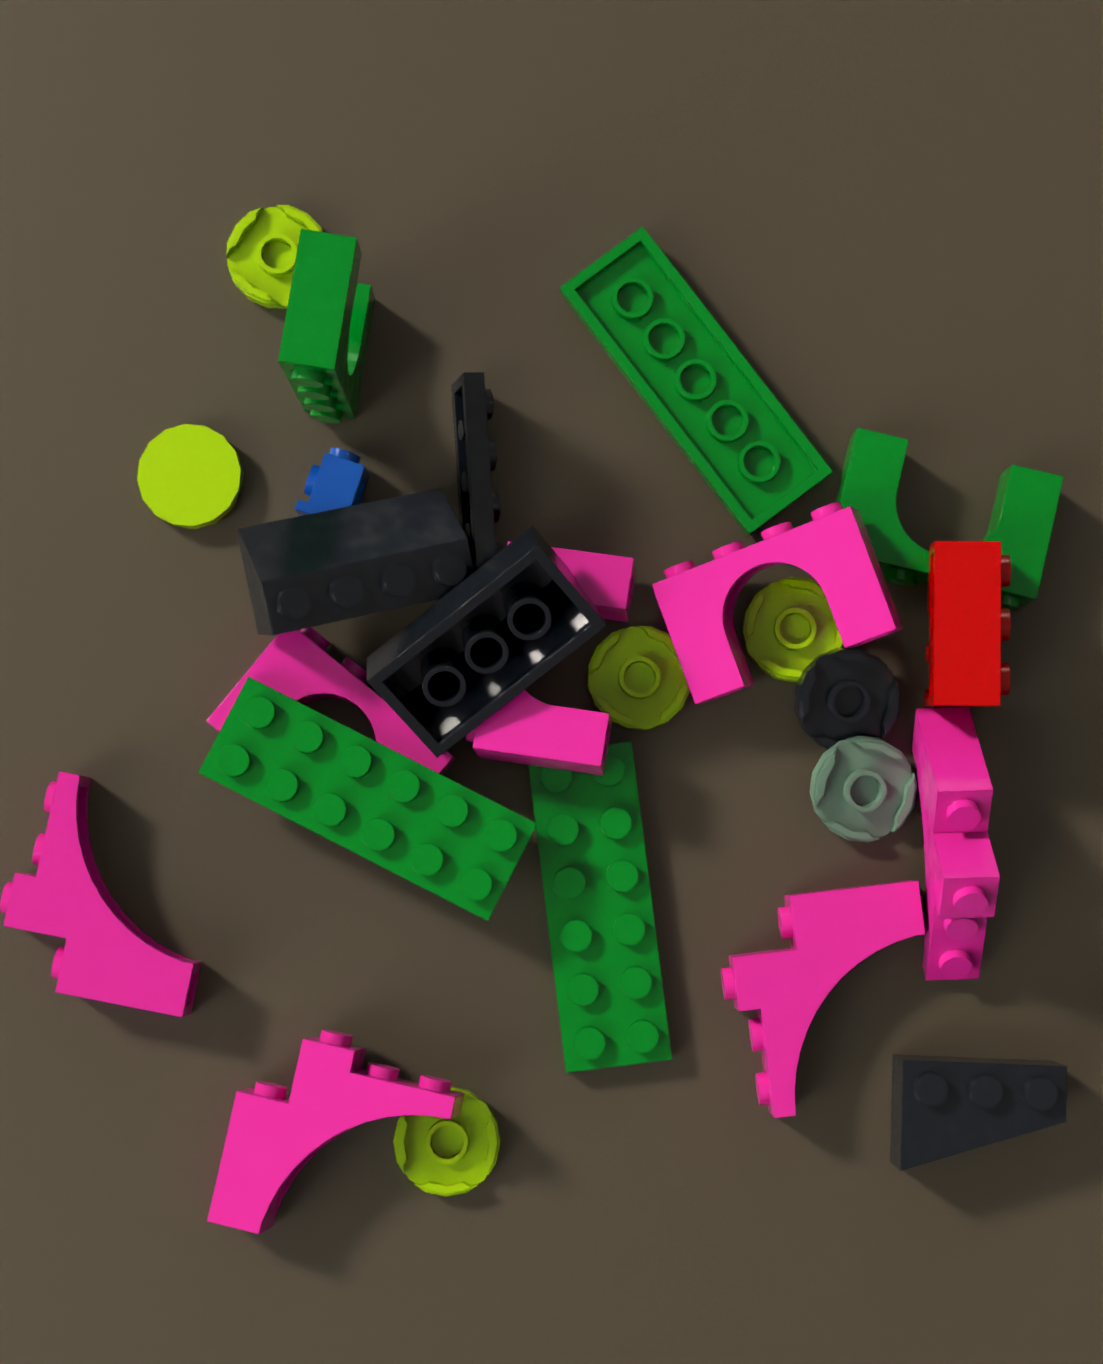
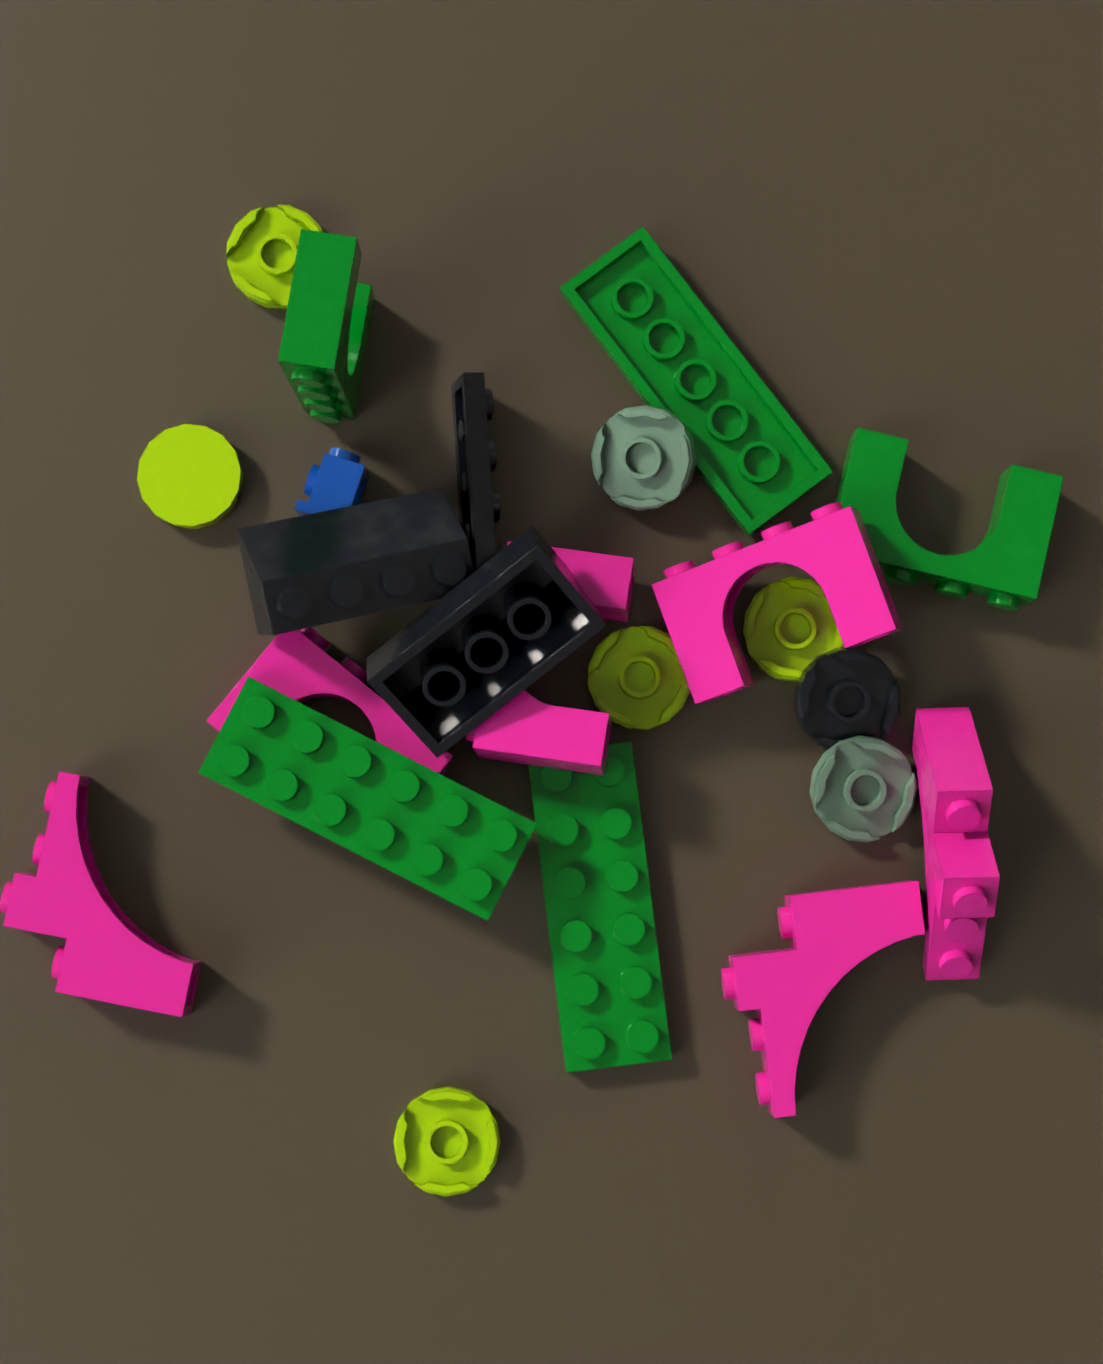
dark pink arch [207,1029,465,1234] -> none
black wedge [890,1054,1067,1171] -> none
red wedge [924,541,1011,707] -> none
none -> sand green tile [591,405,697,511]

